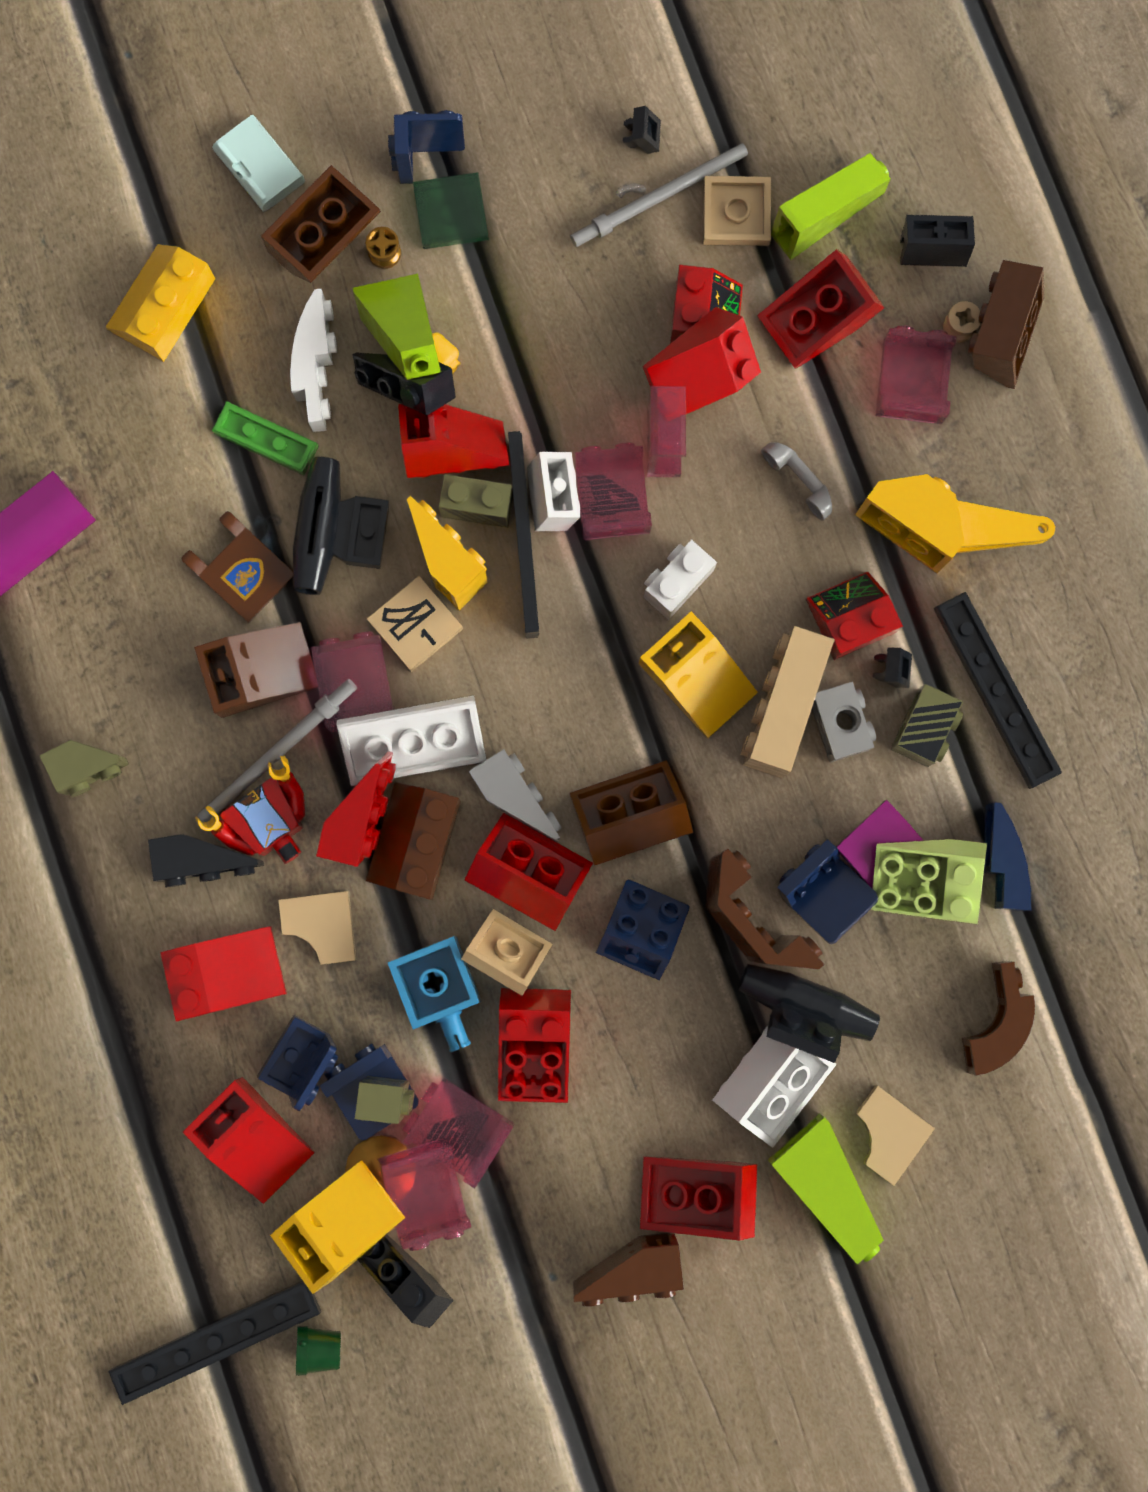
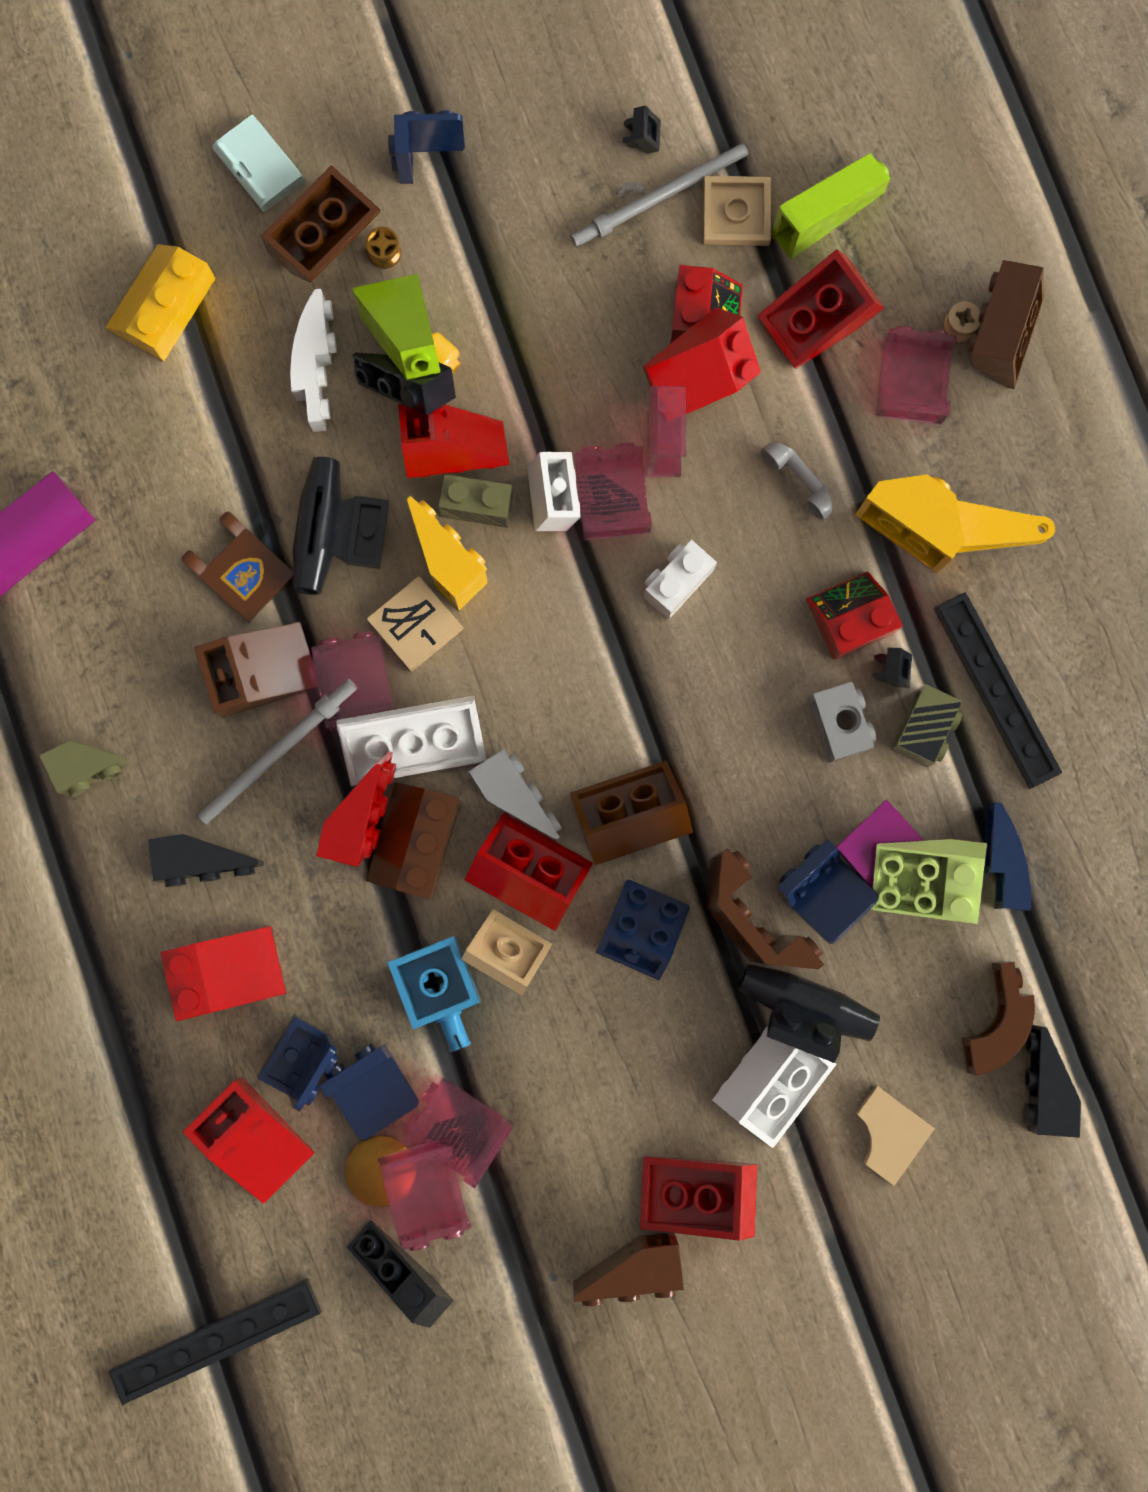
torso [195,756,305,864] -> none
bright green tile [212,401,319,476] -> none
yellow slope [270,1160,405,1294] -> none
tan tile [278,891,357,965] -> none
dark green piece [296,1326,341,1376] -> none
olive brick [355,1076,415,1124] -> none
clear green tile [413,172,489,249] -> none
red slope [498,988,571,1103] -> none
black tile [508,431,539,639] -> none
yellow slope [638,611,758,738] -> none
tan brick [740,626,835,778] -> none
lime slope [768,1113,884,1264] -> none
black hinge [900,215,975,267] -> none
none -> black slope [1023,1025,1081,1138]

